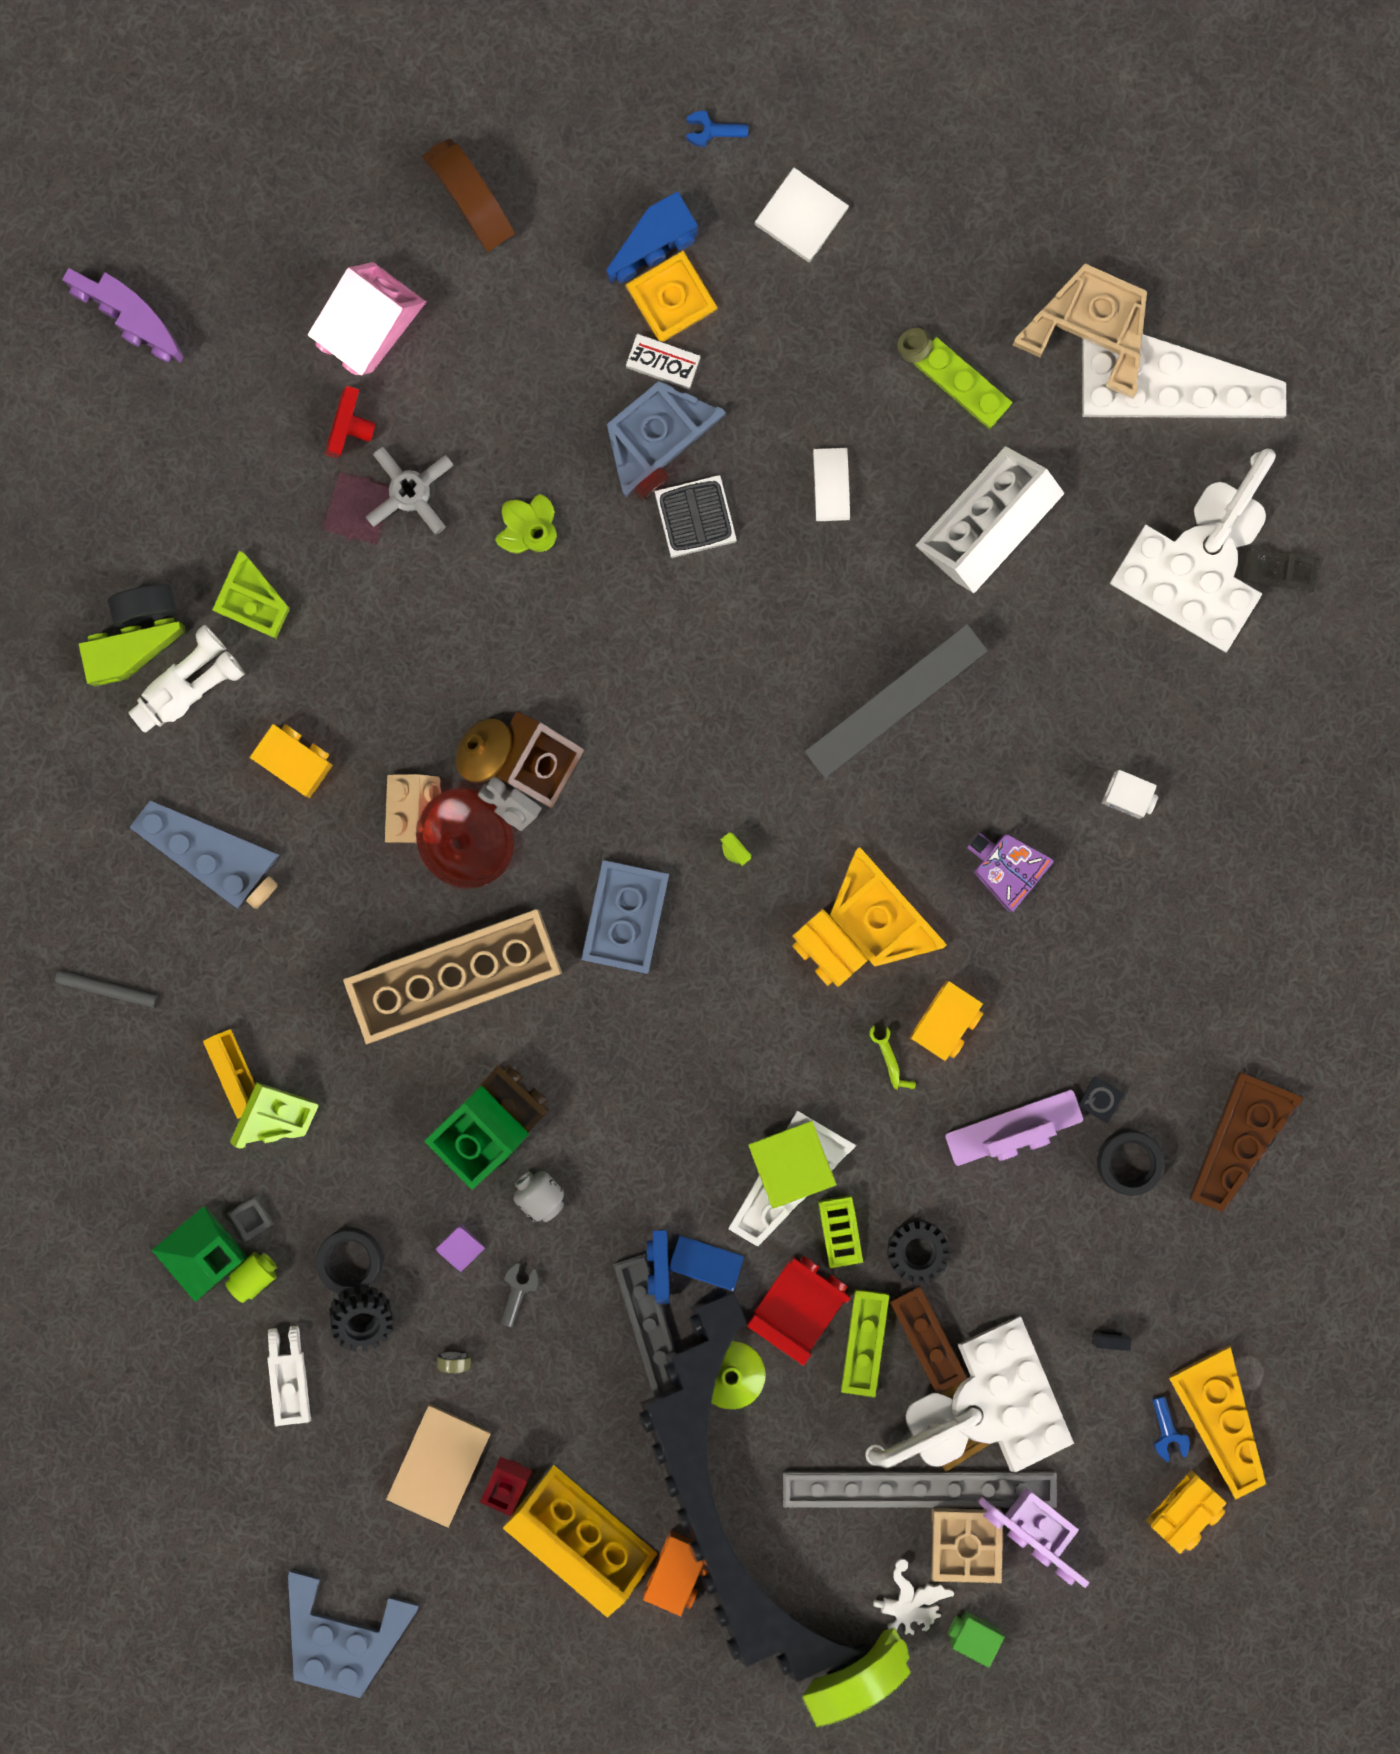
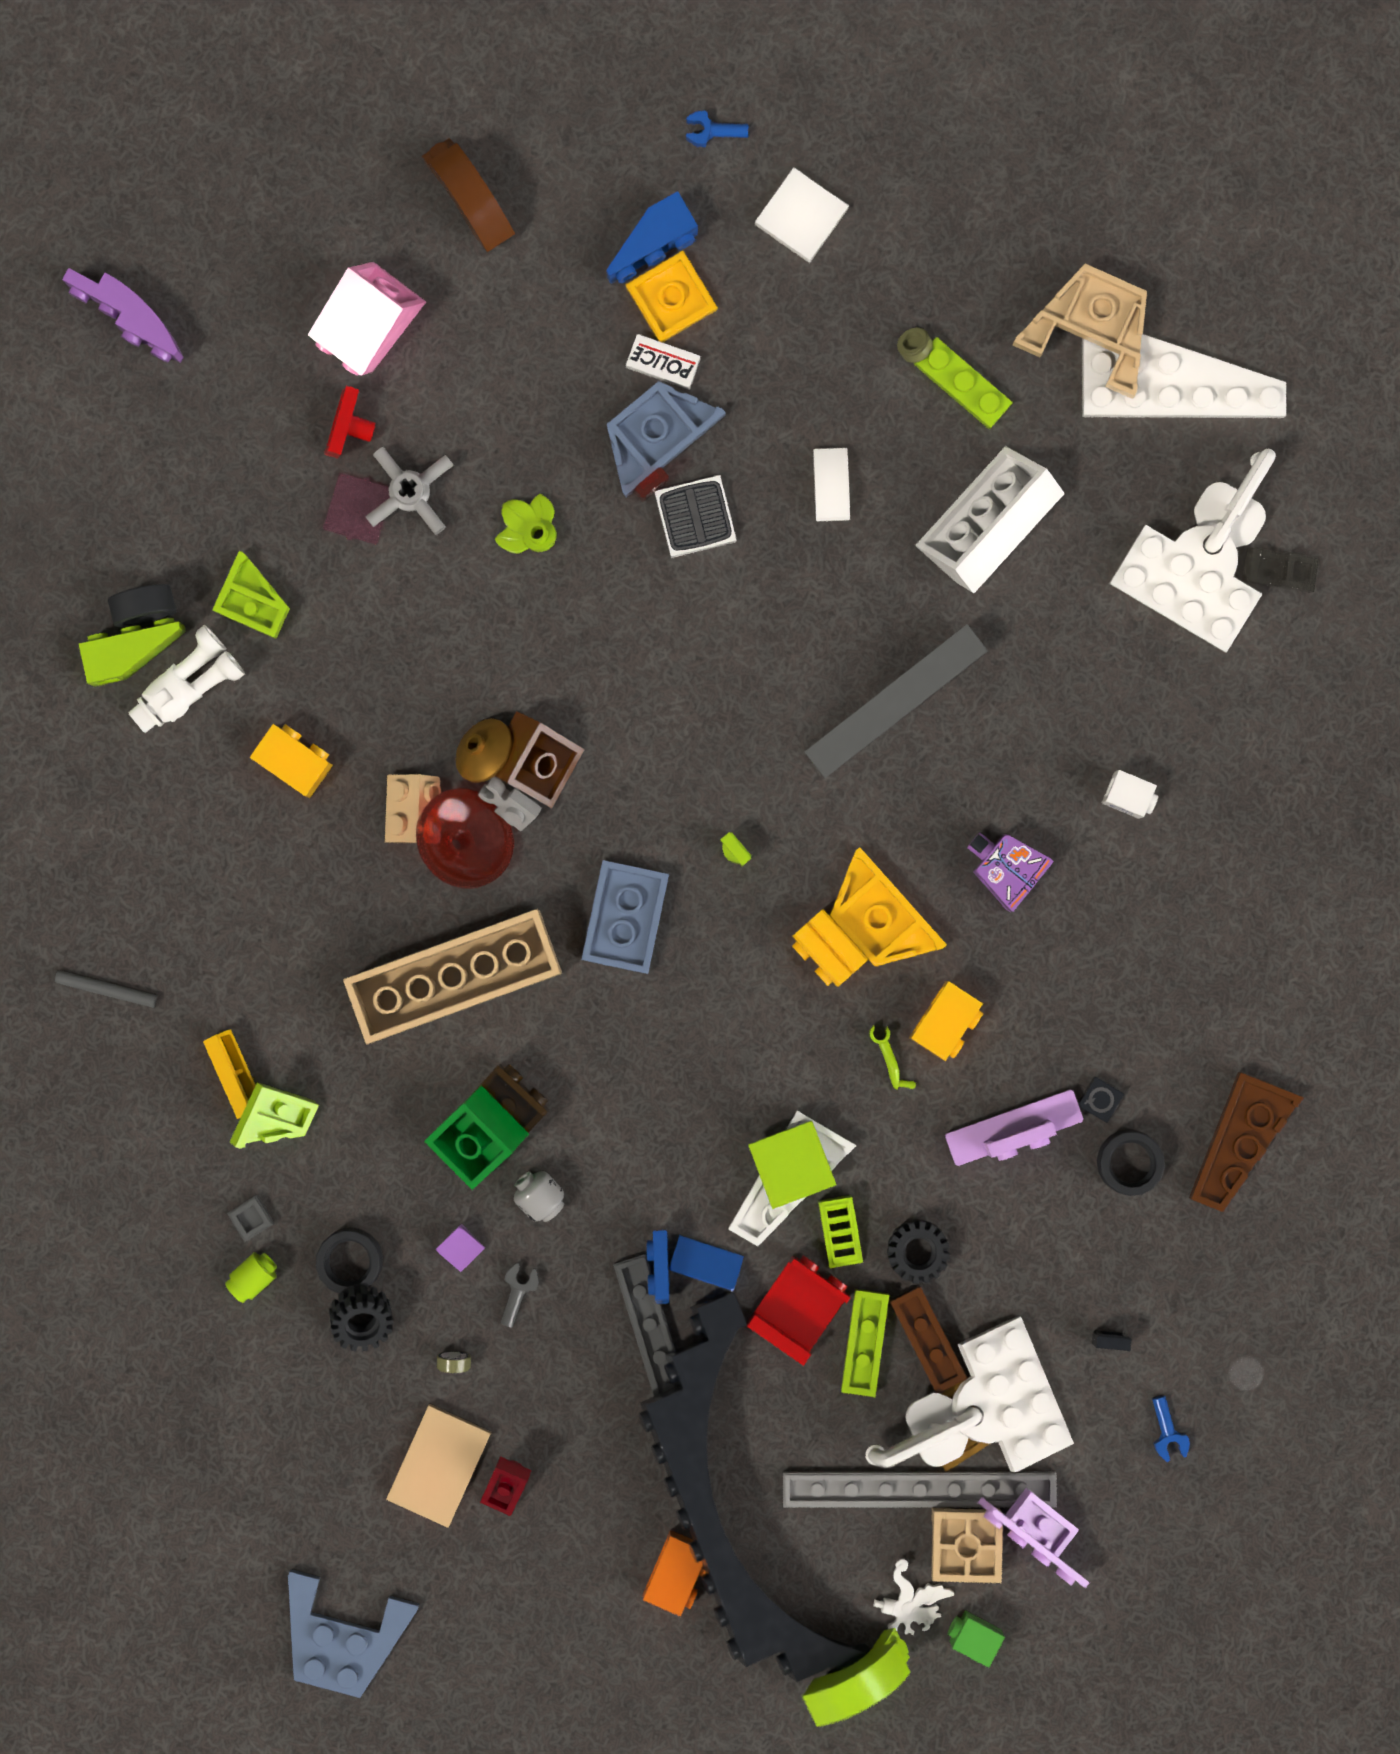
sand blue wing [129,801,280,909] -> none
green slope [152,1206,248,1302] -> none
tan tile [246,876,278,909] -> none
white hinge [268,1326,311,1426] -> none
yellow slope [503,1465,658,1618] -> none
lime dish [711,1341,765,1409] -> none
yellow brick [1146,1470,1226,1554] -> none
yellow wing [1169,1345,1266,1500] -> none

